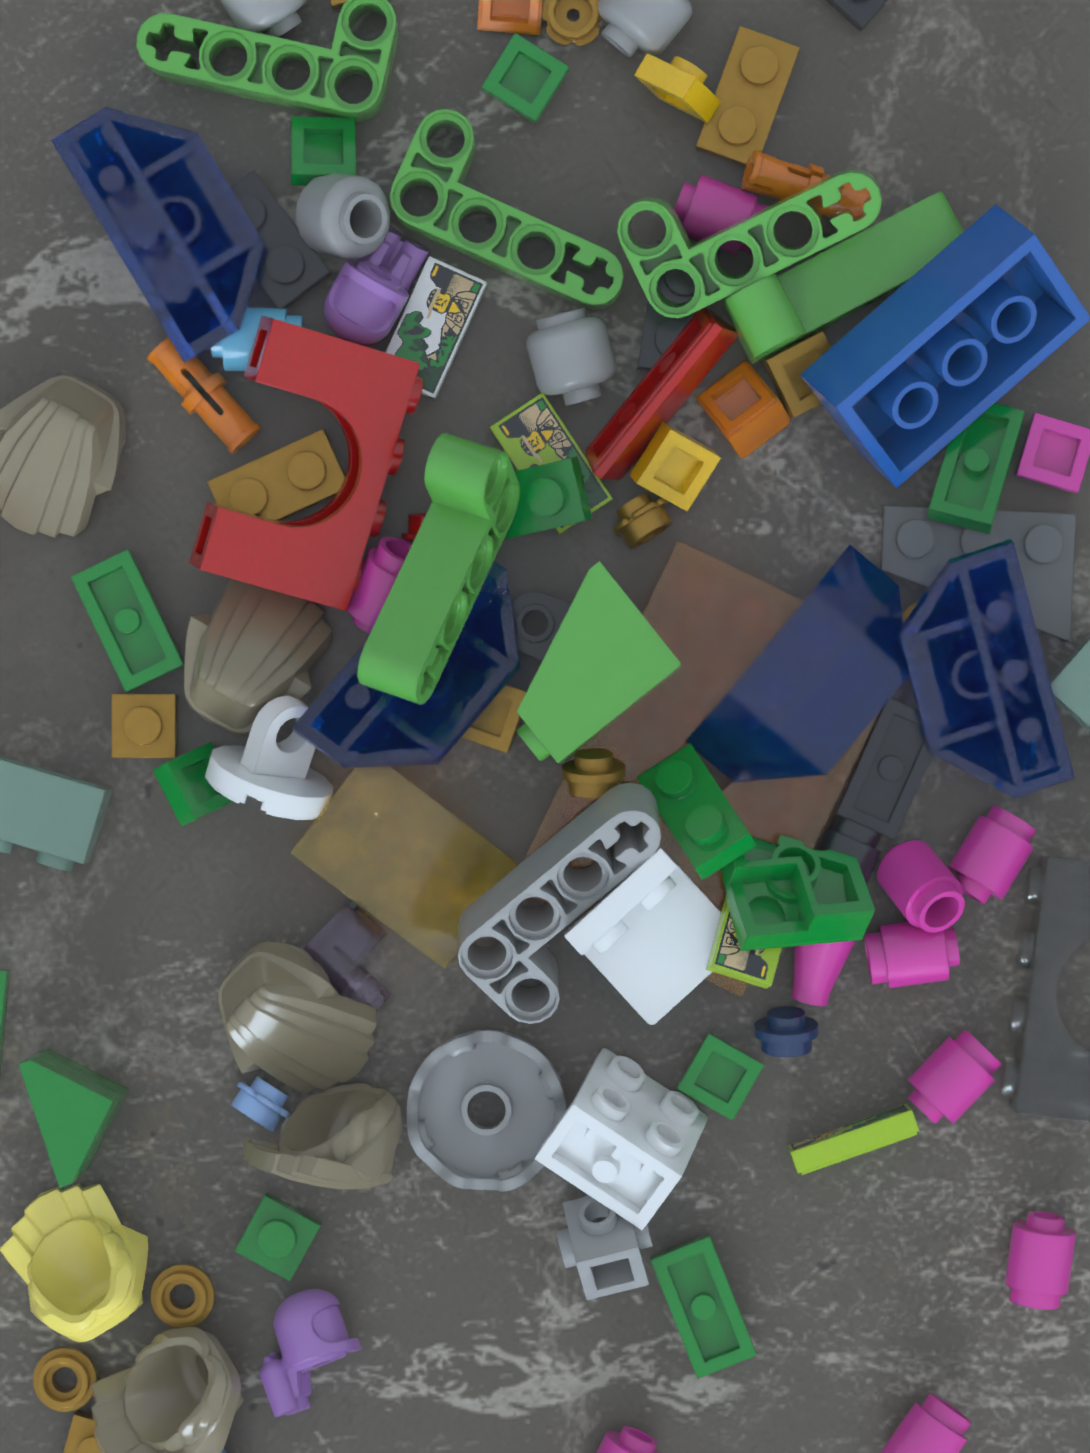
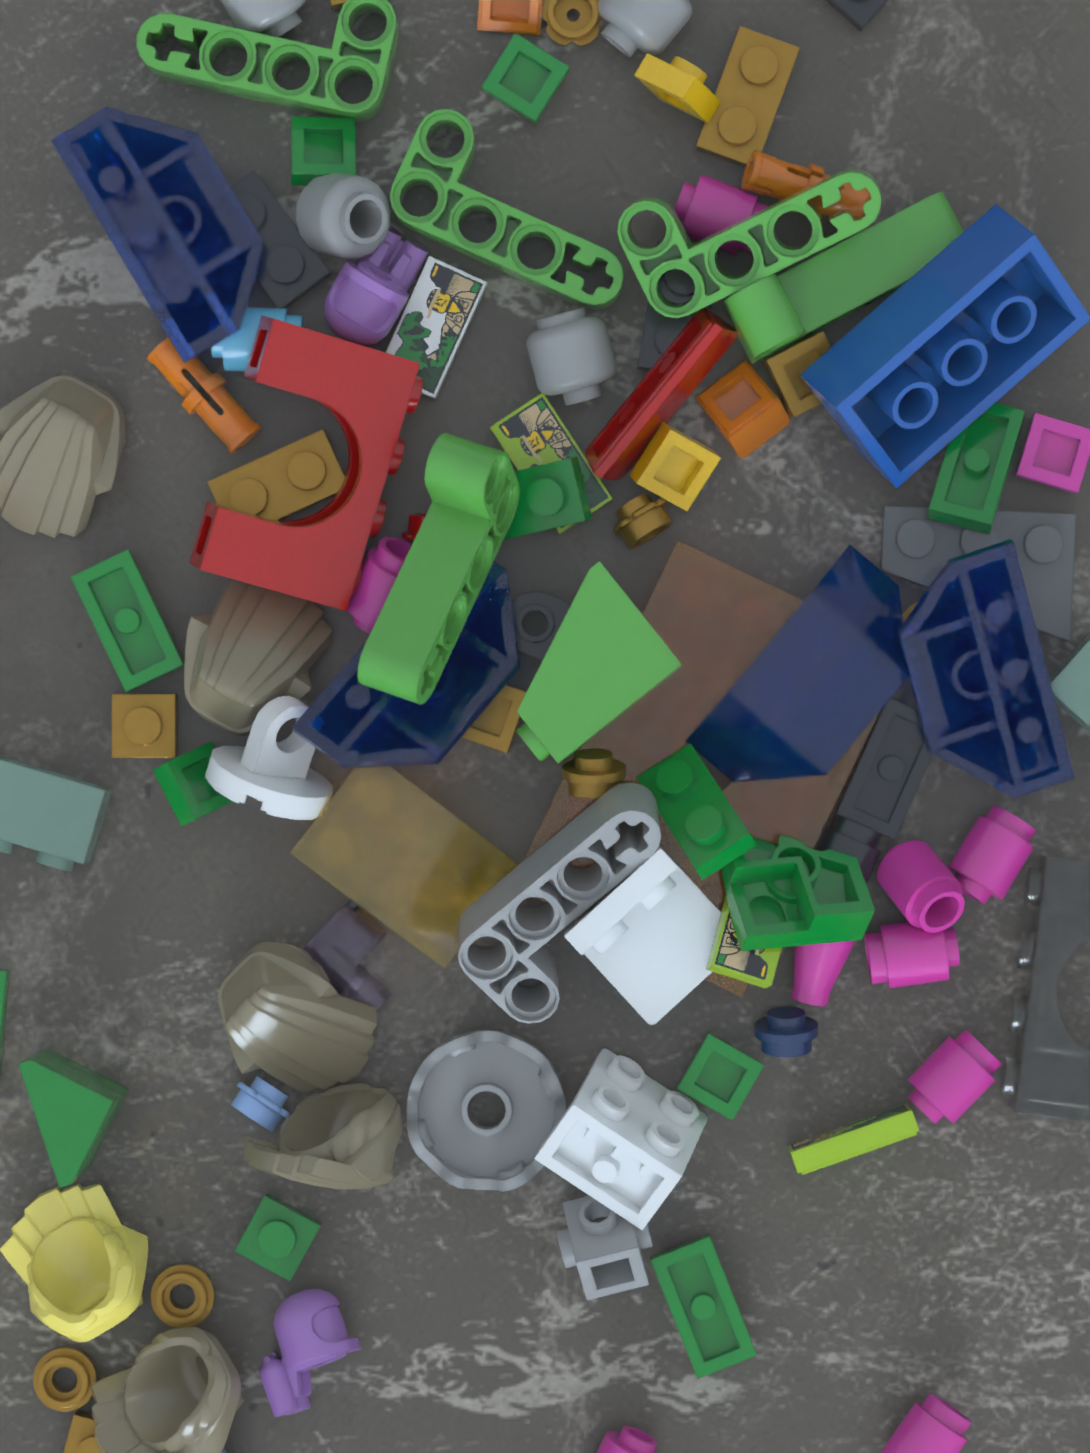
dark pink brick [1005,1211,1077,1310] -> none

